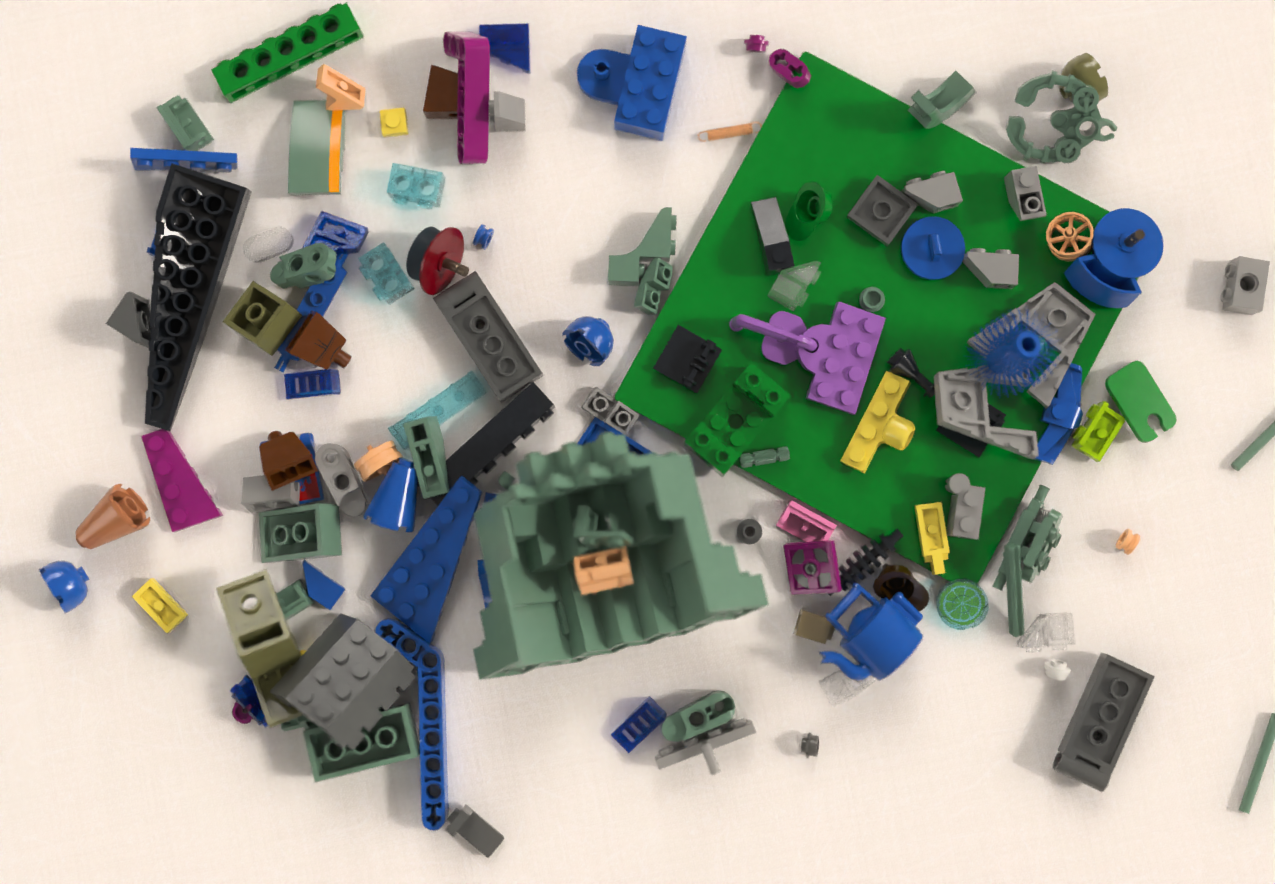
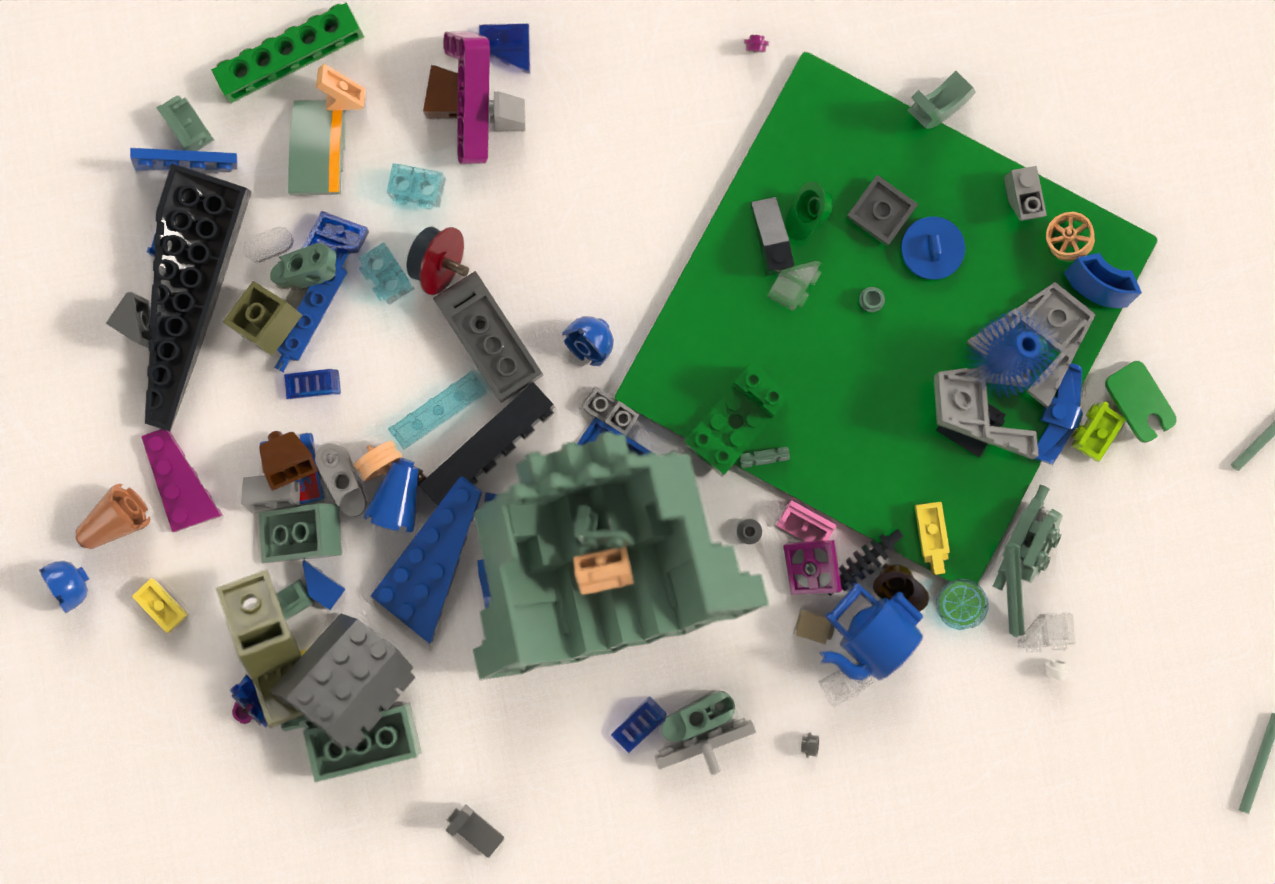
reddish brown torso [285,310,352,370] -> none
blue beam [375,618,449,831] -> none
light yellow plate [380,108,408,137] -> none
sand green slope [403,416,449,499] -> none
blue bush [473,224,494,250] -> none
sand green hand [498,471,515,490] -> none
blue brick [577,25,687,141] -> none
sand green arch [608,207,677,286] -> none
sand green slope [634,257,673,315] -> none
black hinge [653,325,722,393] -> none
light nougat piece [698,122,762,141] -> none
medium lavender plate [729,301,886,415] -> none
magenta beam [769,49,811,88] -> none
light yellow plate [840,371,915,474] -> none
black piece [887,348,935,398] -> none
light grey slope [901,171,963,213] -> none
light grey hinge [945,474,985,539] -> none
light grey slope [962,248,1019,289] -> none
sand green piece [1006,70,1118,163] -> none
dark grey hinge [1052,653,1155,792] -> none
olive cylinder [1059,53,1108,103] -> none
blue piece [1092,208,1164,278] -> none
light nougat bush [1116,529,1140,555] -> none
light grey brick [1221,256,1270,315] -> none

